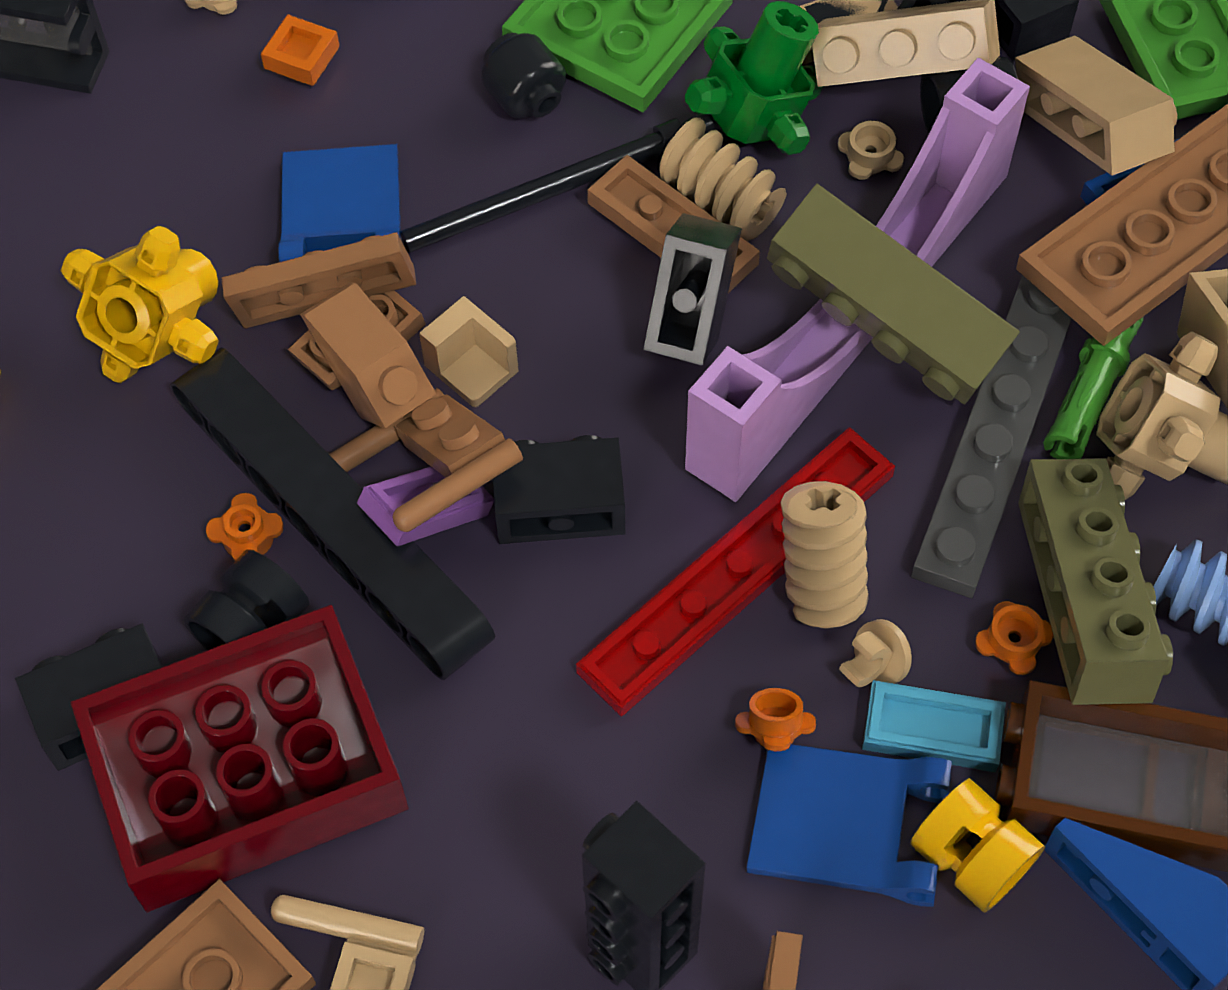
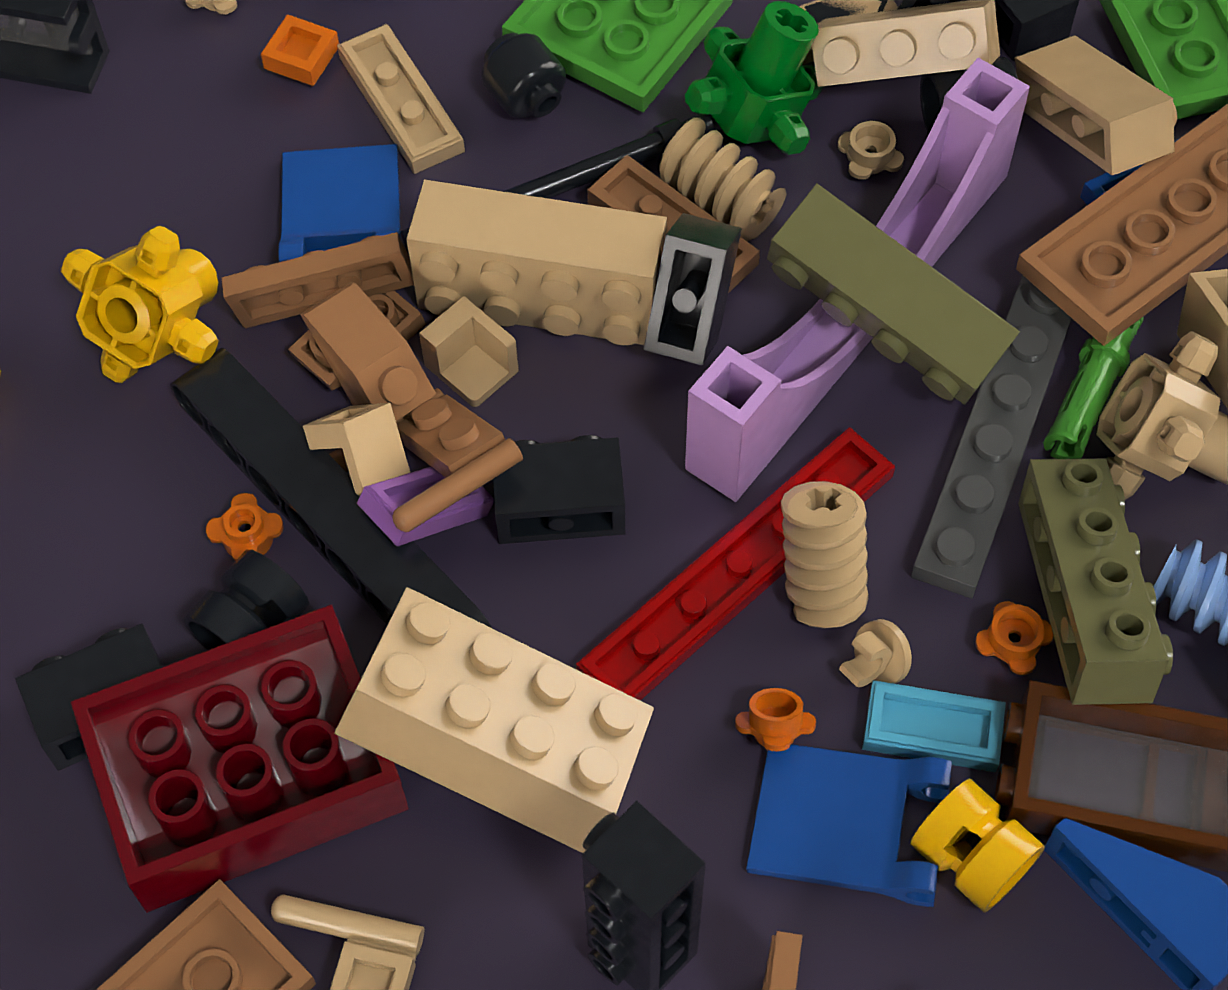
none -> tan panel [303,403,411,495]
none -> tan brick [334,587,654,853]
none -> tan tile [337,24,465,174]
none -> tan brick [407,179,667,346]

